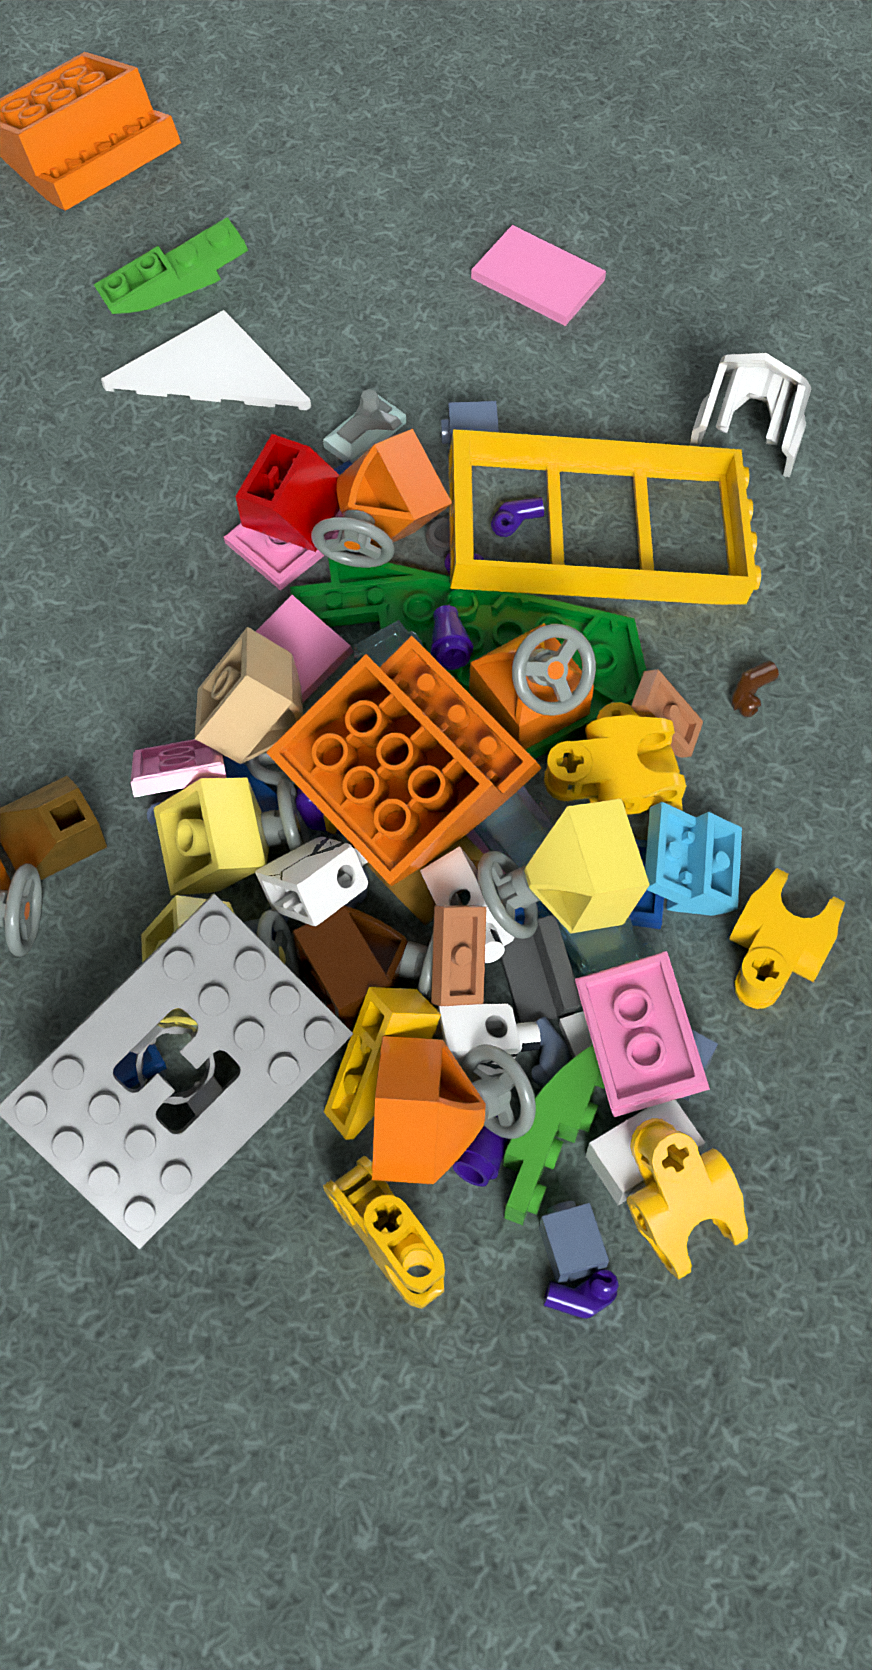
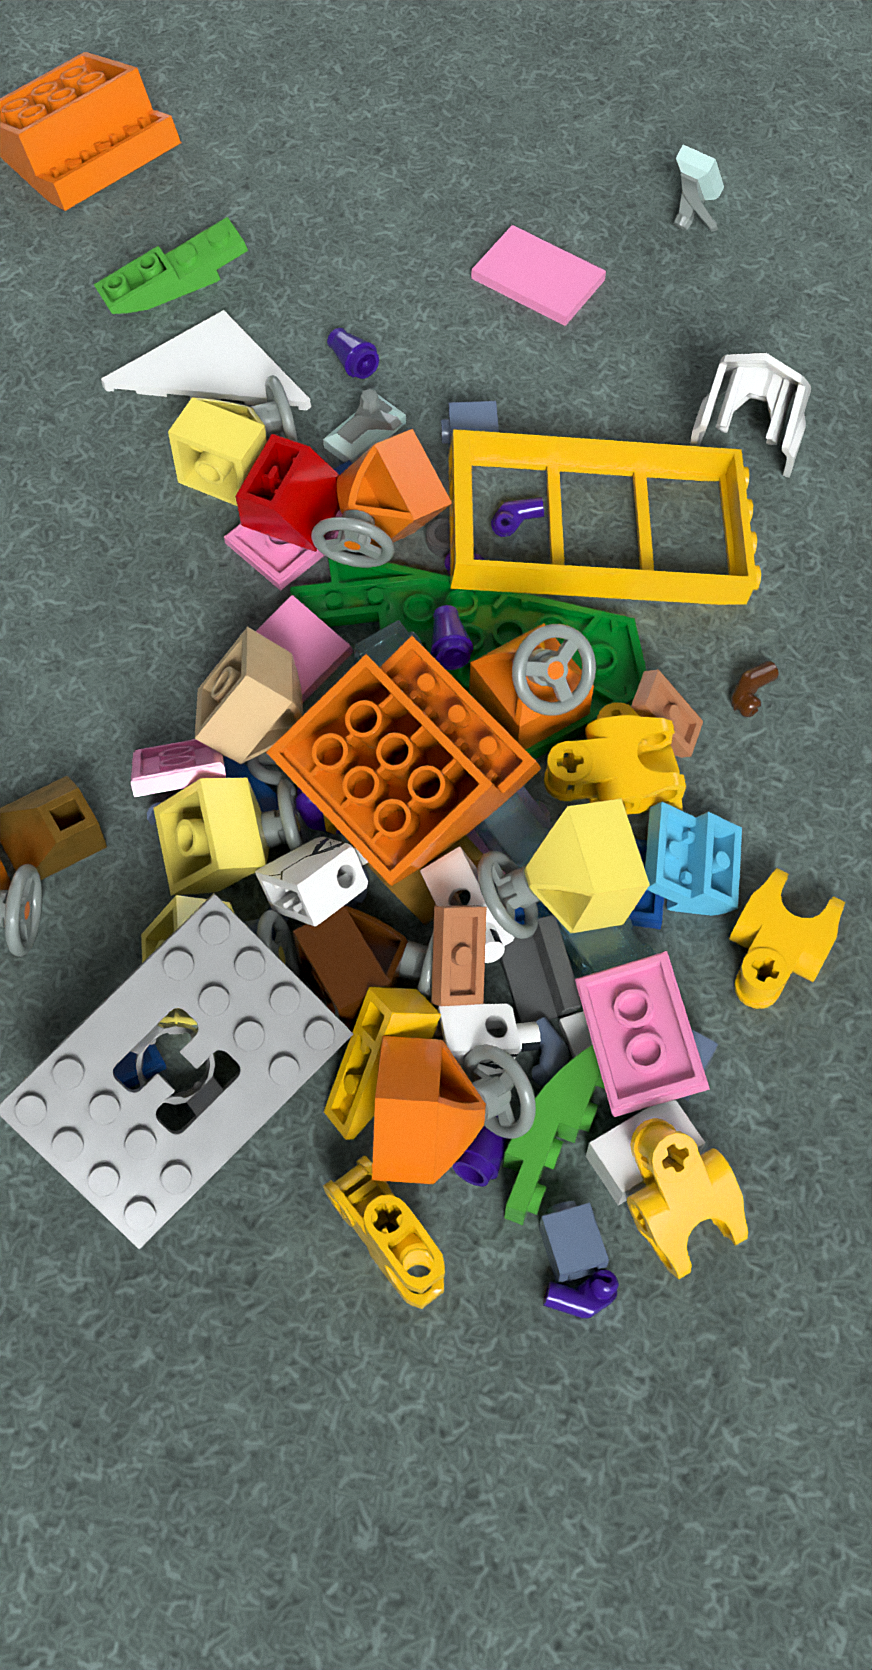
none -> light yellow piece [168,375,298,506]
none -> dark purple cone [327,328,379,379]
none -> piece [673,145,724,232]

